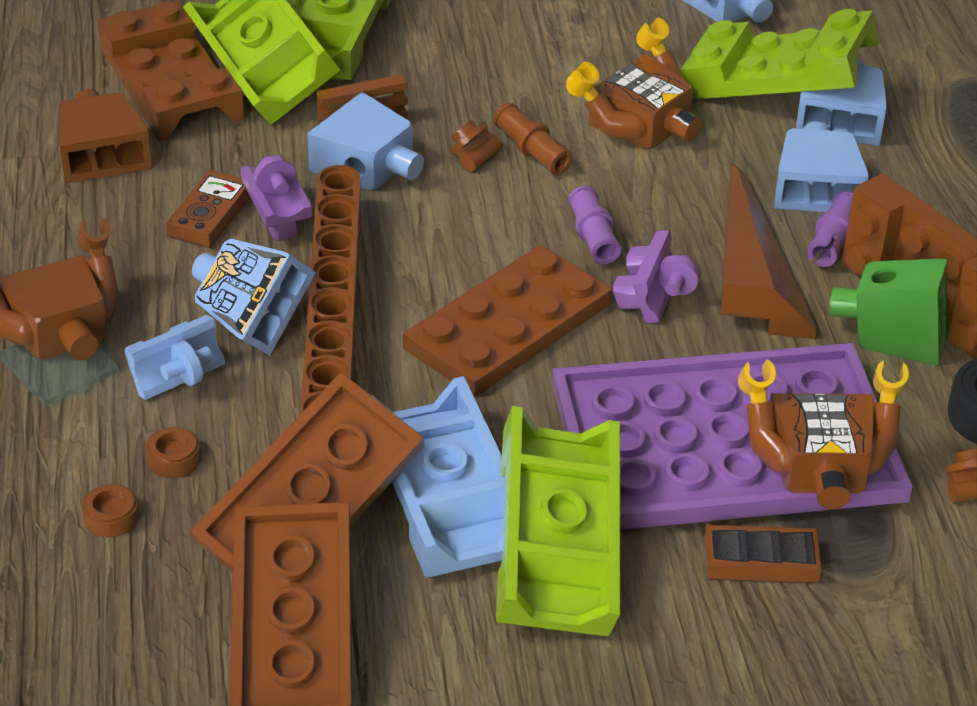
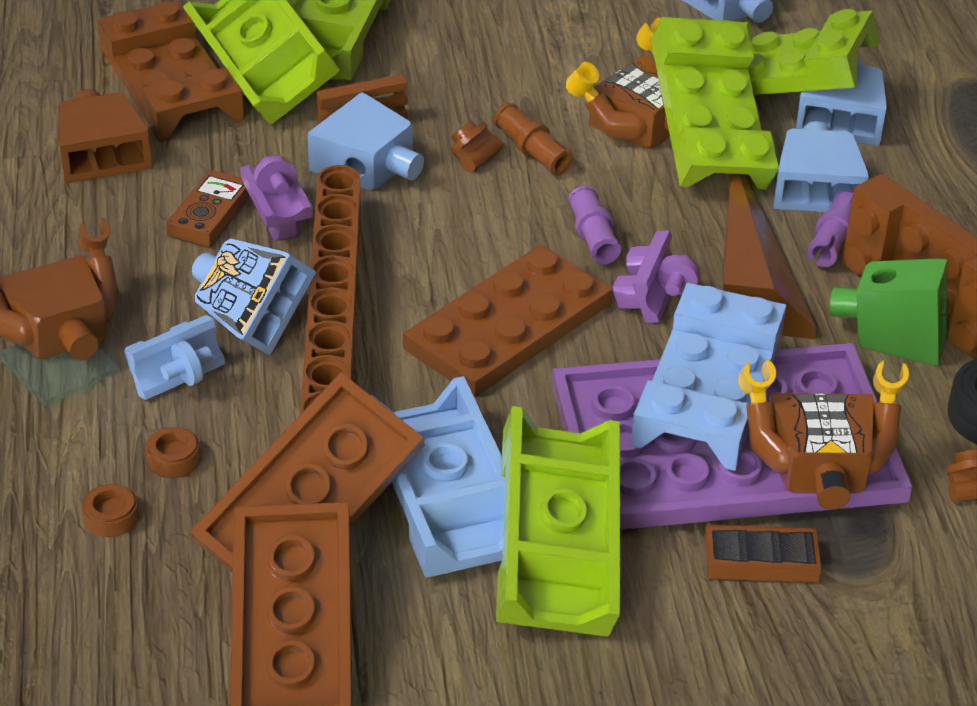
none -> light blue piece [631,282,786,471]
none -> lime piece [651,17,779,190]

